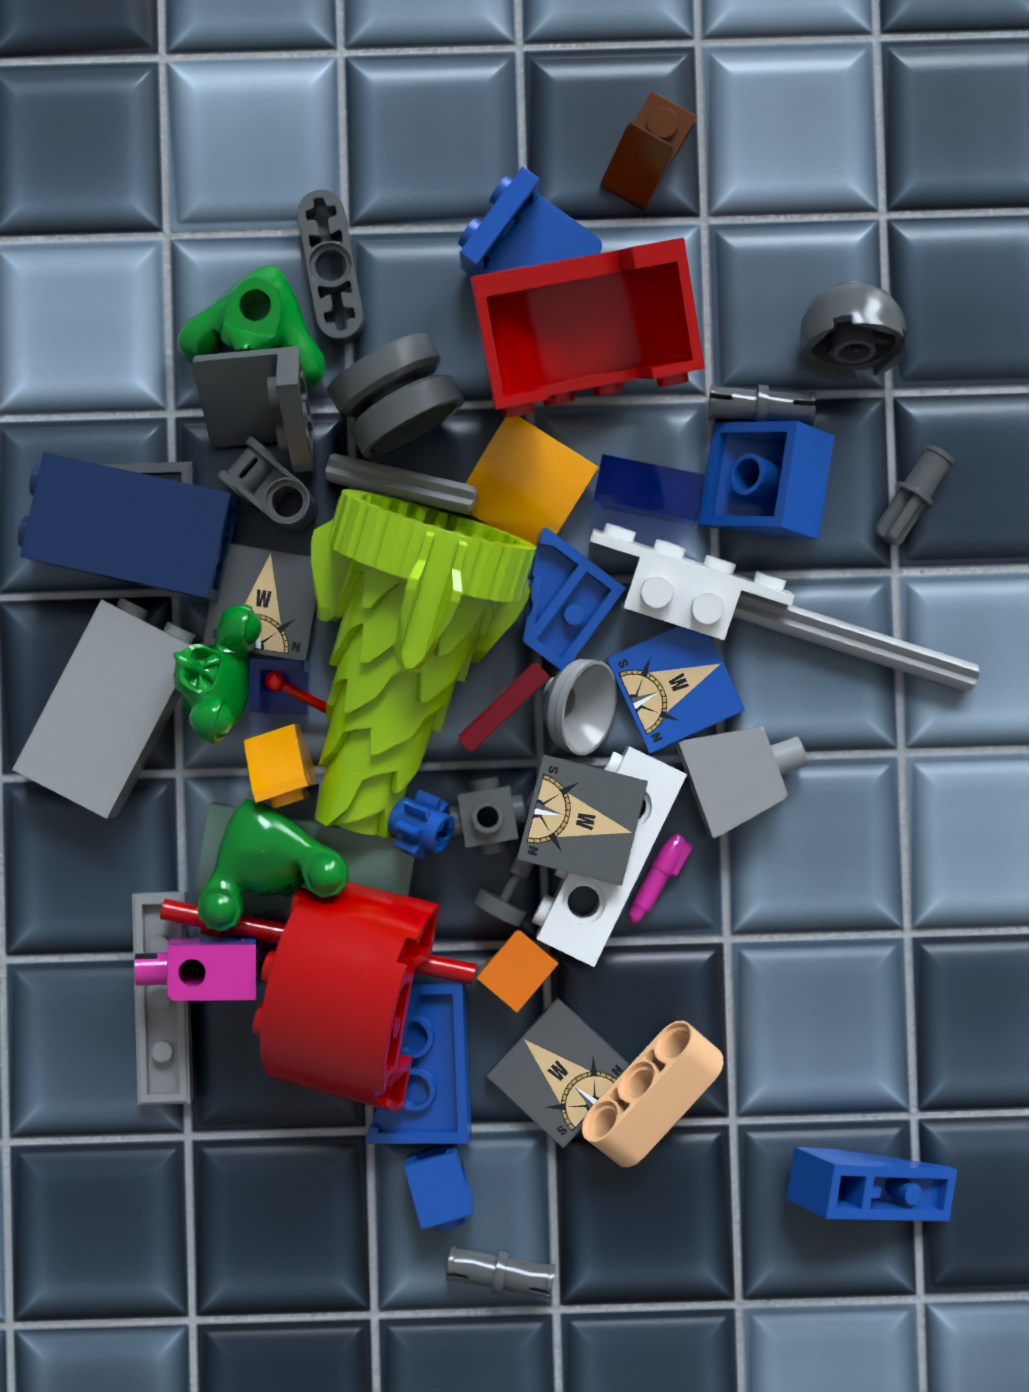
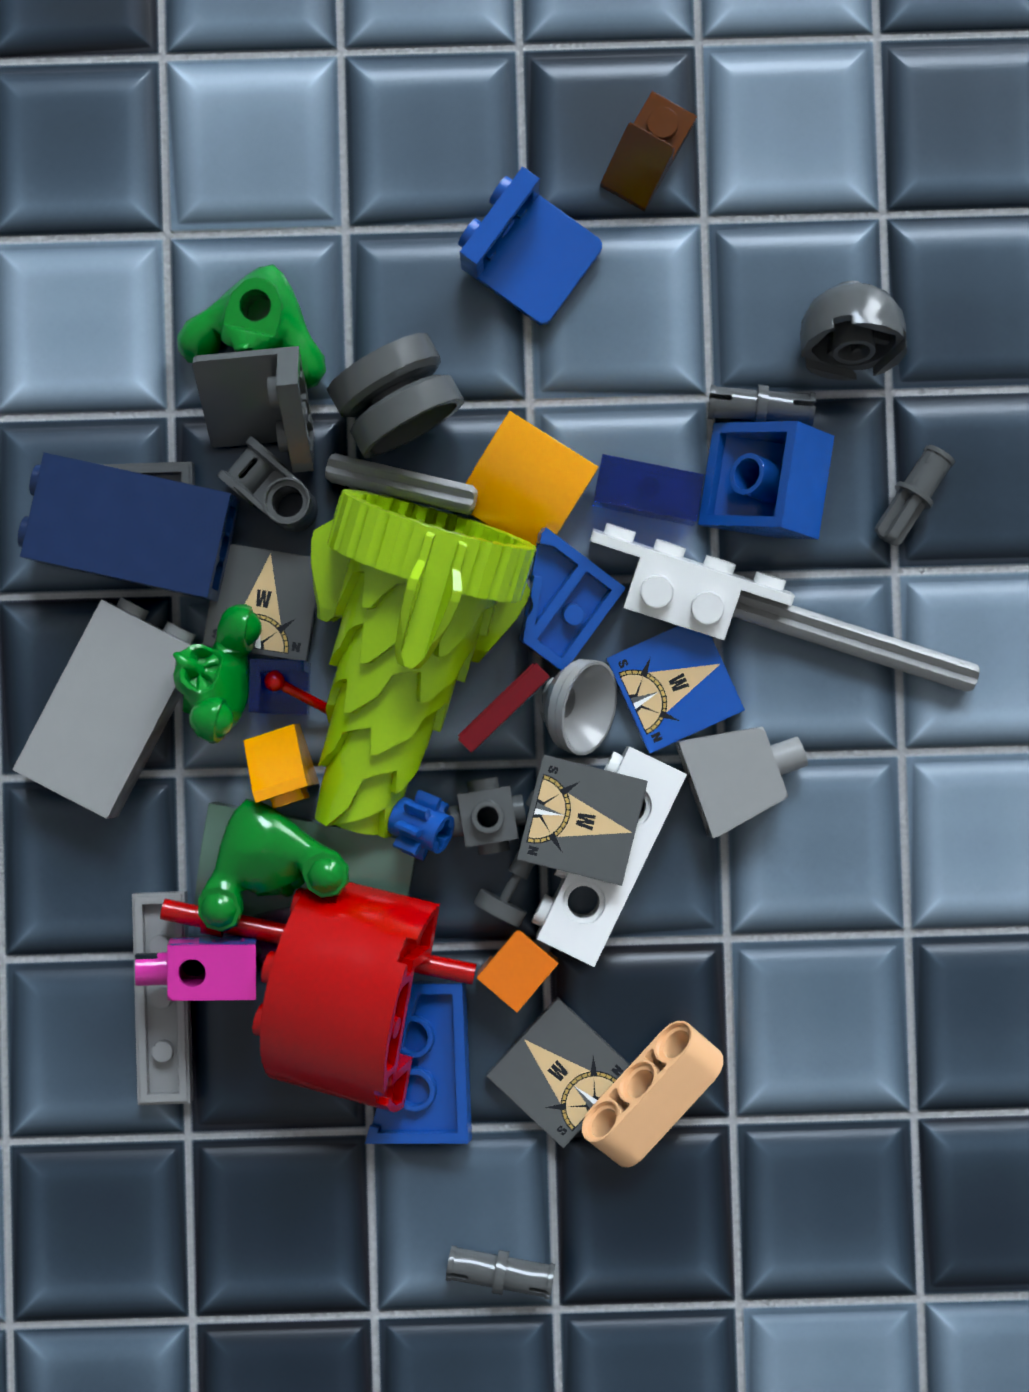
dark grey beam [298,190,365,344] -> none
blue brick [404,1144,474,1232] -> none
red cylinder [470,237,705,418] -> none
dark pink piece [627,833,692,924] -> none
blue slope [786,1147,957,1221] -> none

